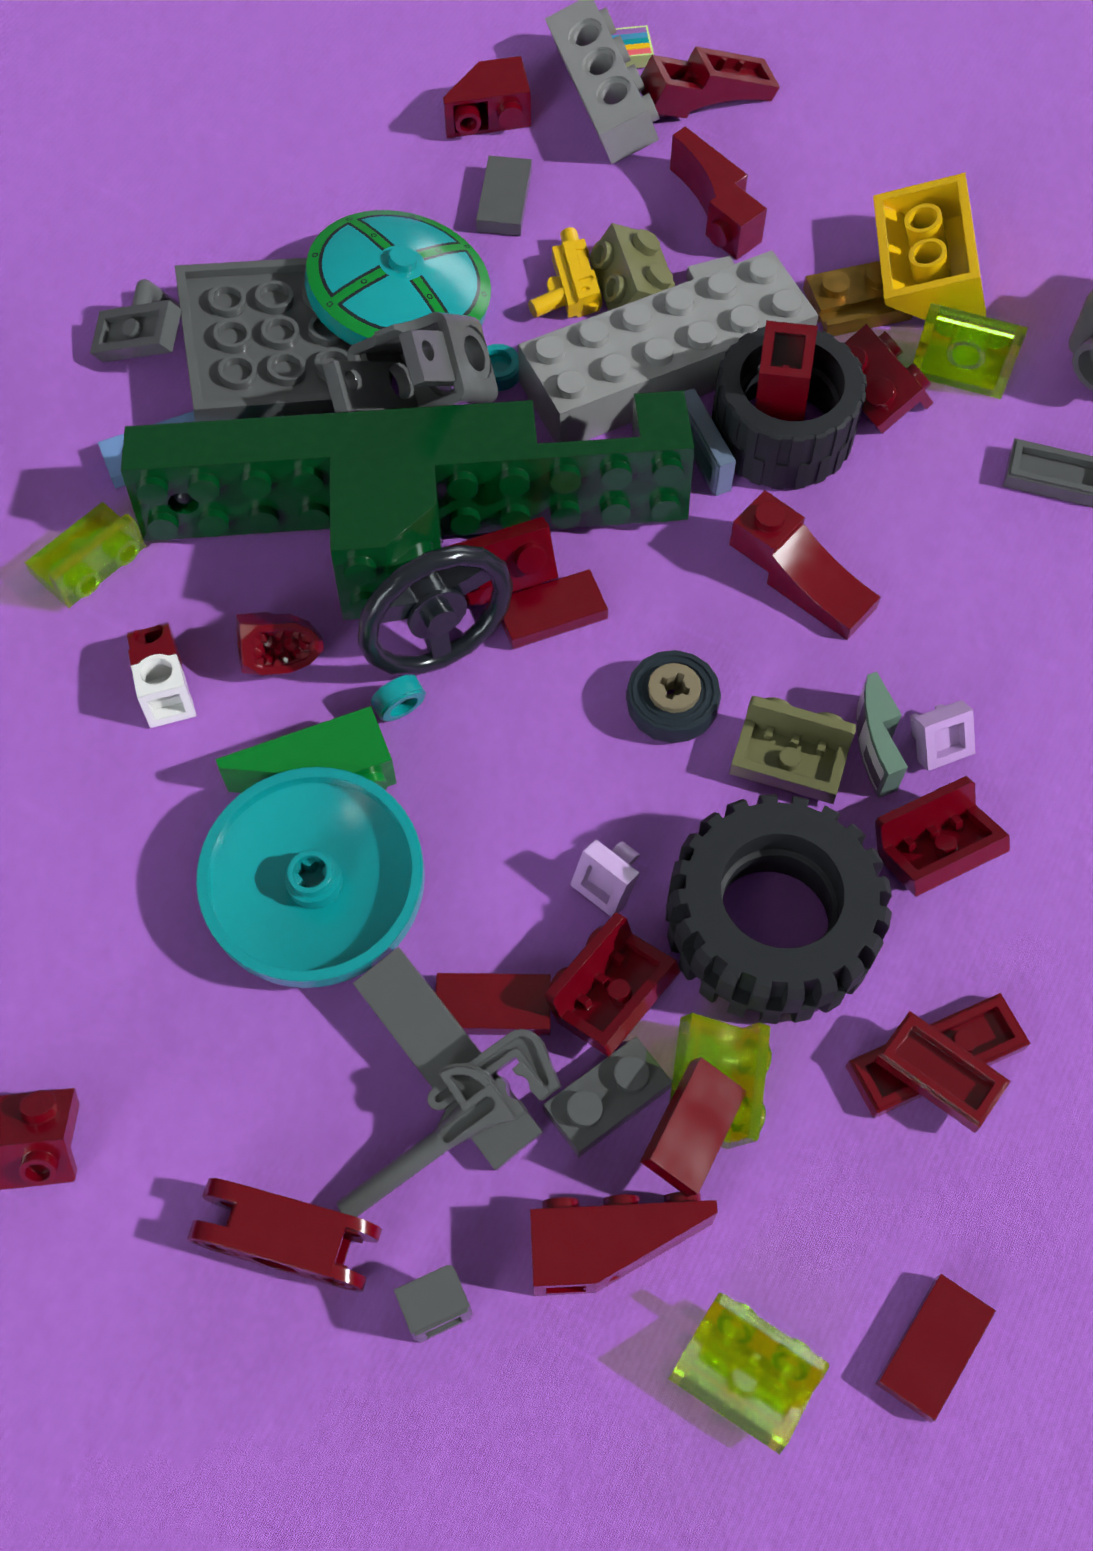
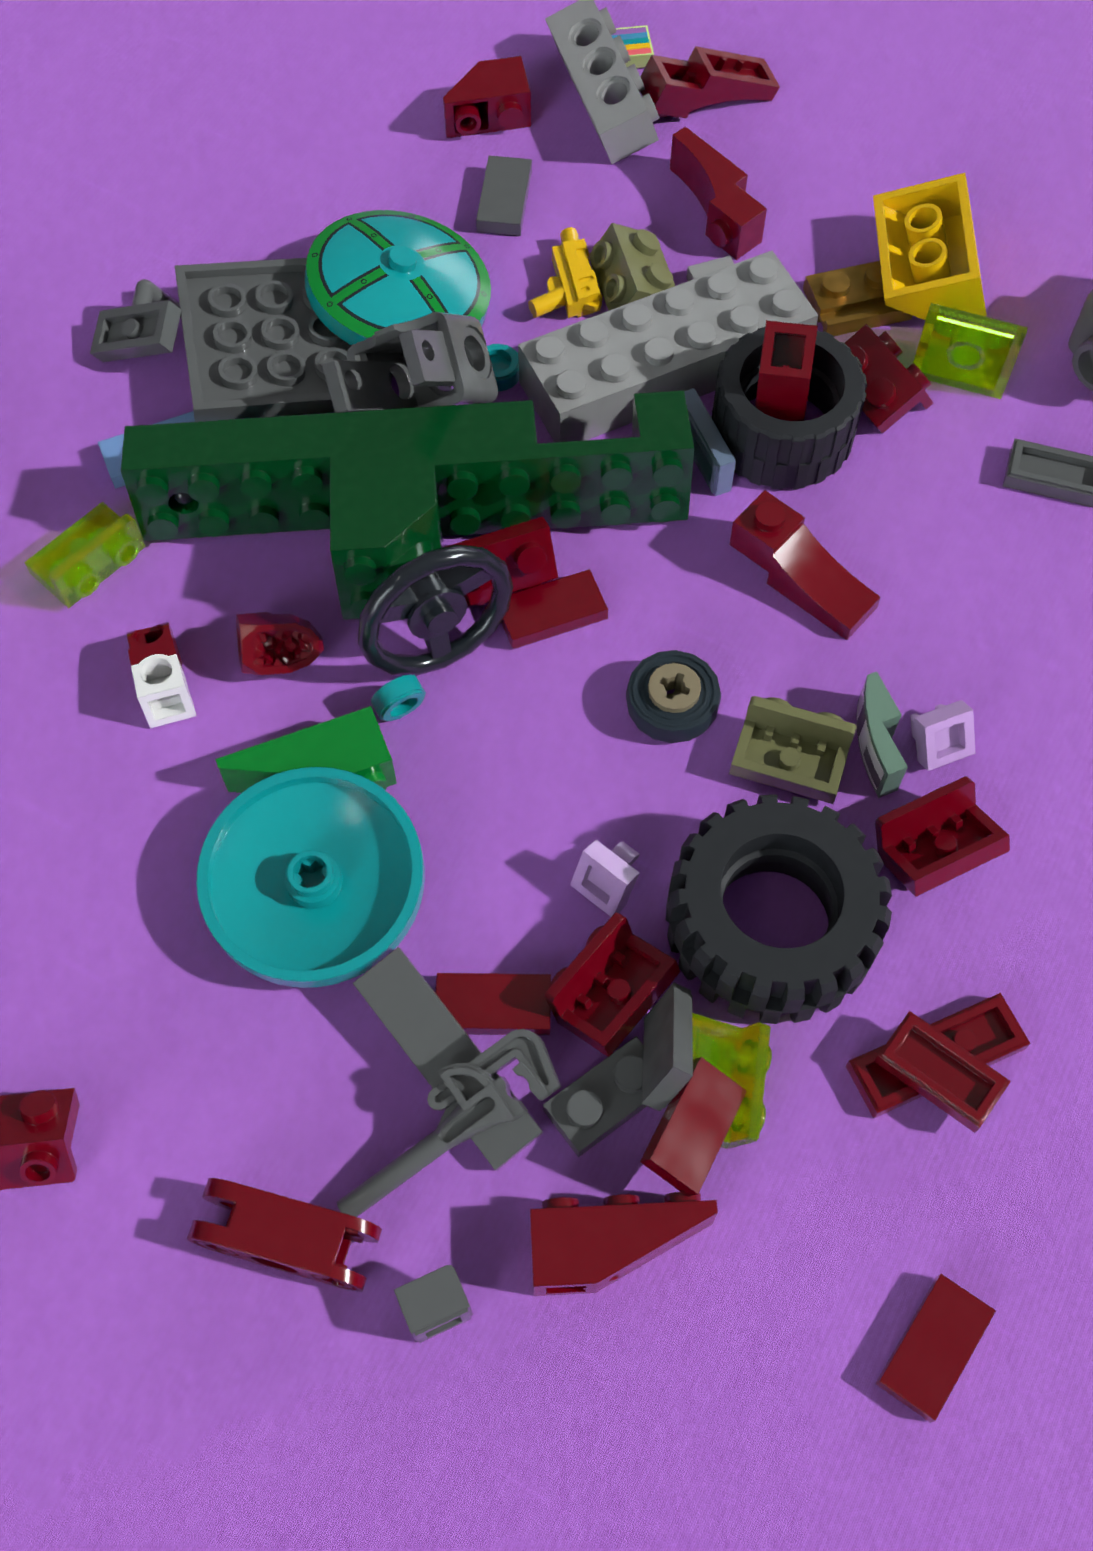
clear neon green bracket [668,1293,829,1455] -> none
none -> dark grey tile [642,983,693,1111]

